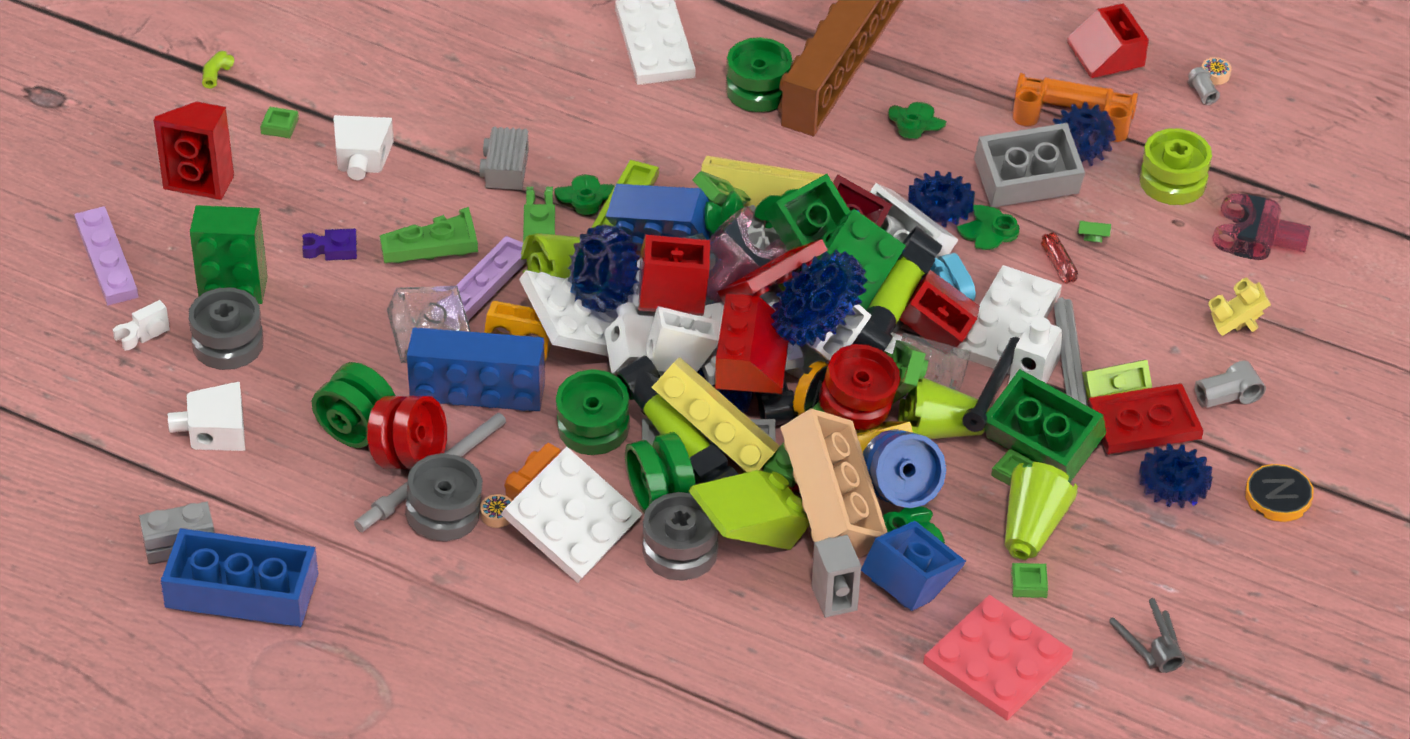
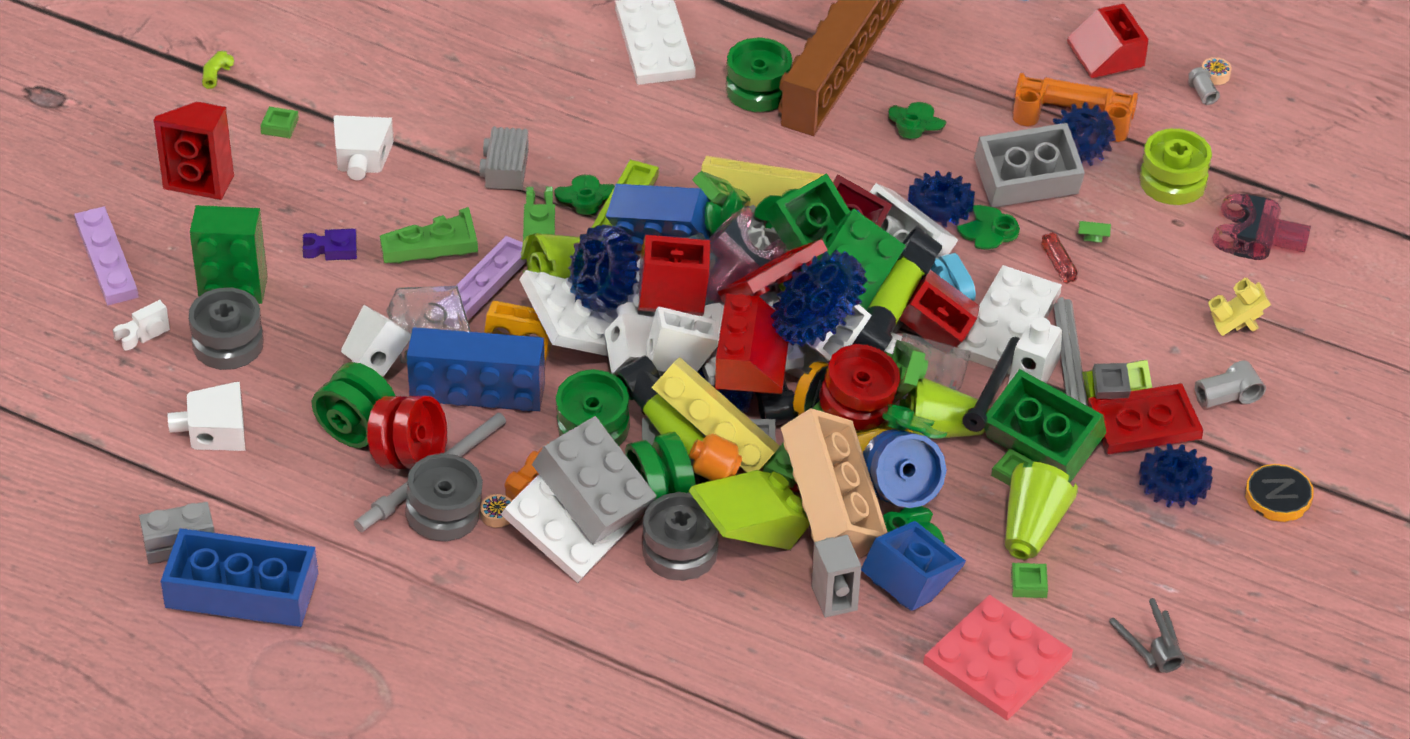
none -> white torso [341,305,411,377]
none -> light grey brick [532,416,657,545]
none -> orange head [689,433,742,481]
none -> green plate [882,404,948,439]
none -> flat silver plate [1092,363,1131,399]

